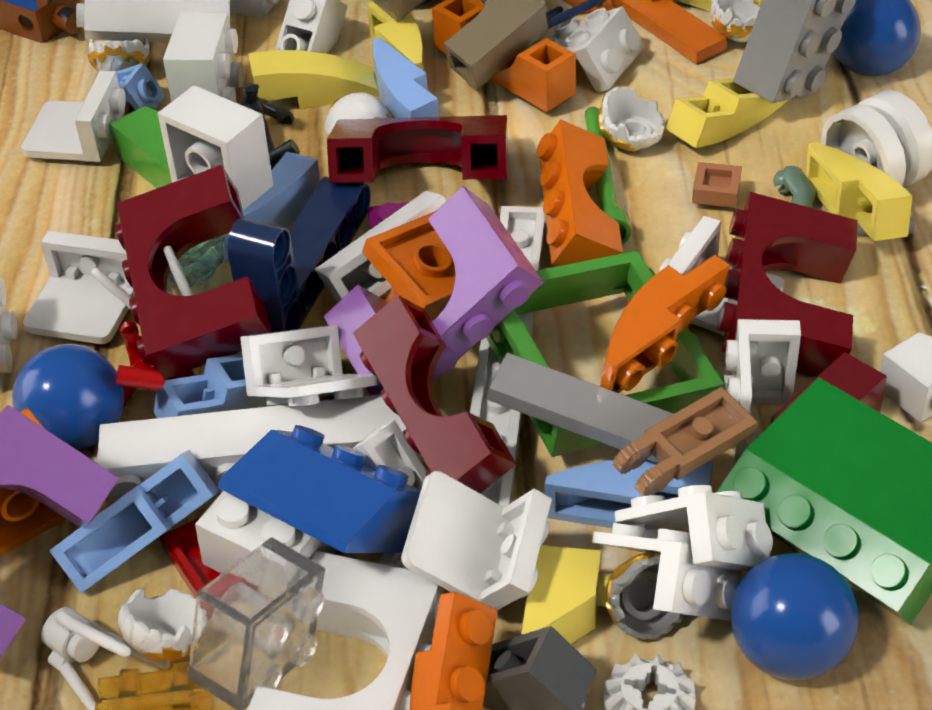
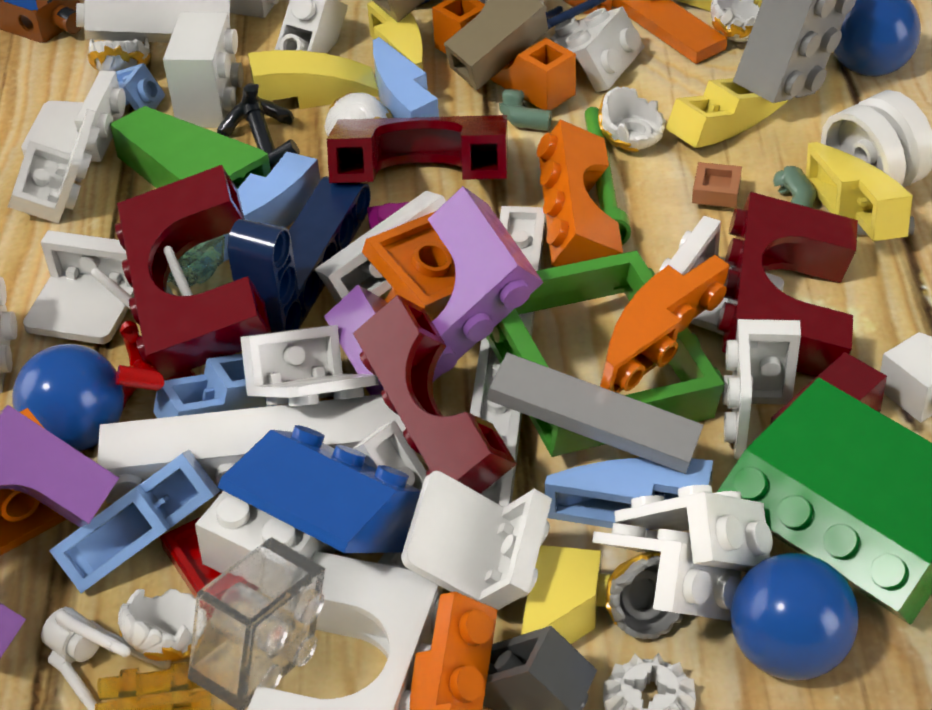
white brick [158,85,274,211] -> none
medium nougat hinge [612,387,759,496] -> none
none -> white bracket [8,109,100,224]
none -> sand green arm [499,89,552,131]

